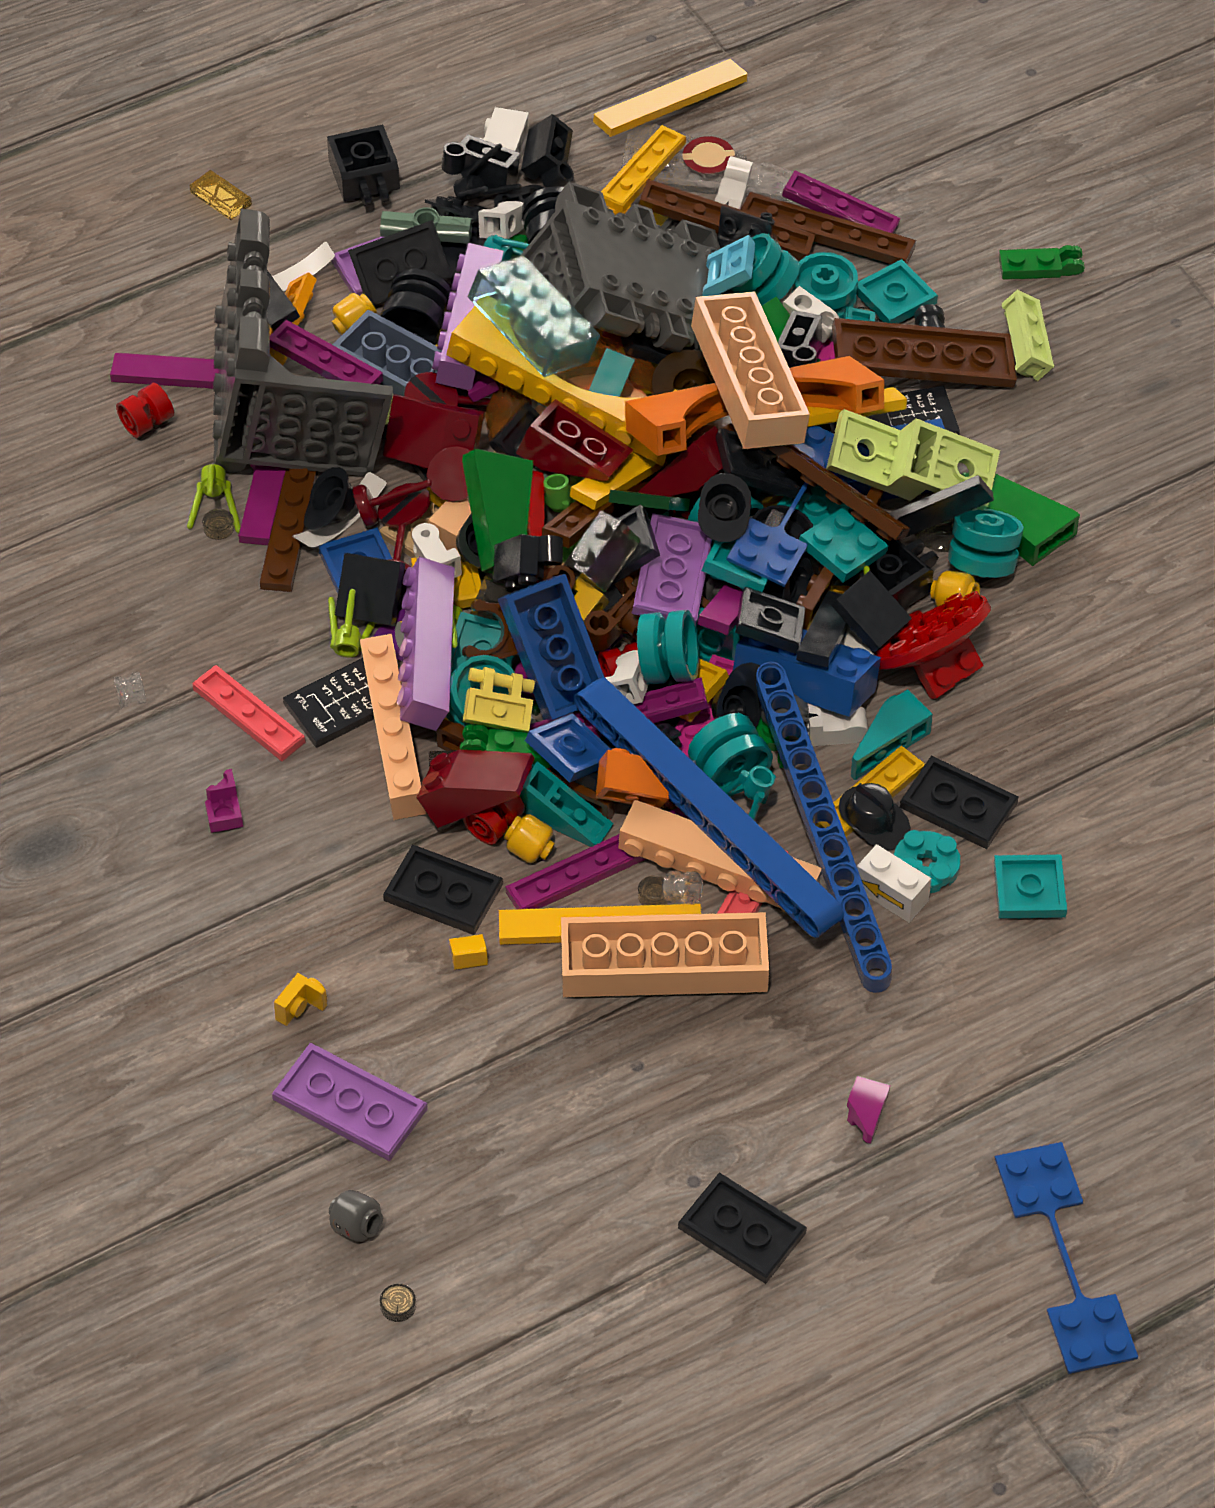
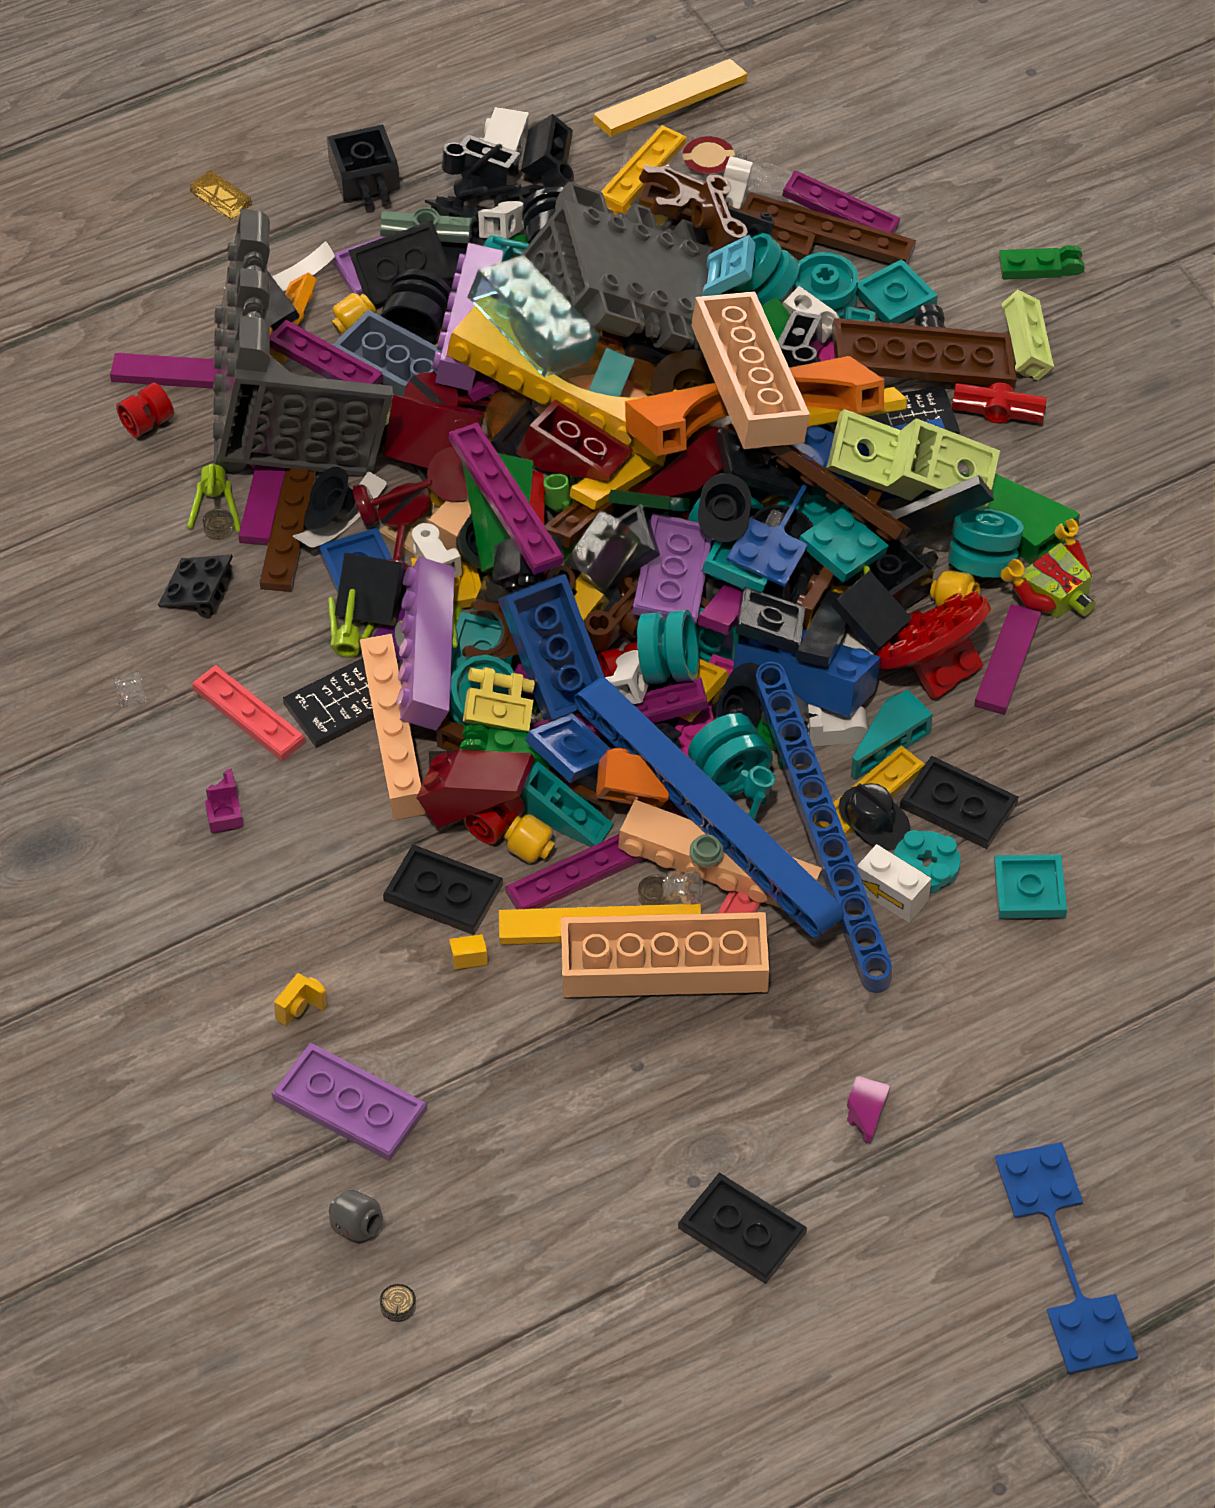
none -> black hinge [158,554,233,617]
none -> magenta tile [449,422,564,575]
none -> reddish brown piece [639,165,748,252]
none -> sand green plate [689,834,723,867]
none -> red piece [952,383,1047,424]
none -> magenta tile [974,604,1041,715]
none -> torso [1001,519,1095,618]

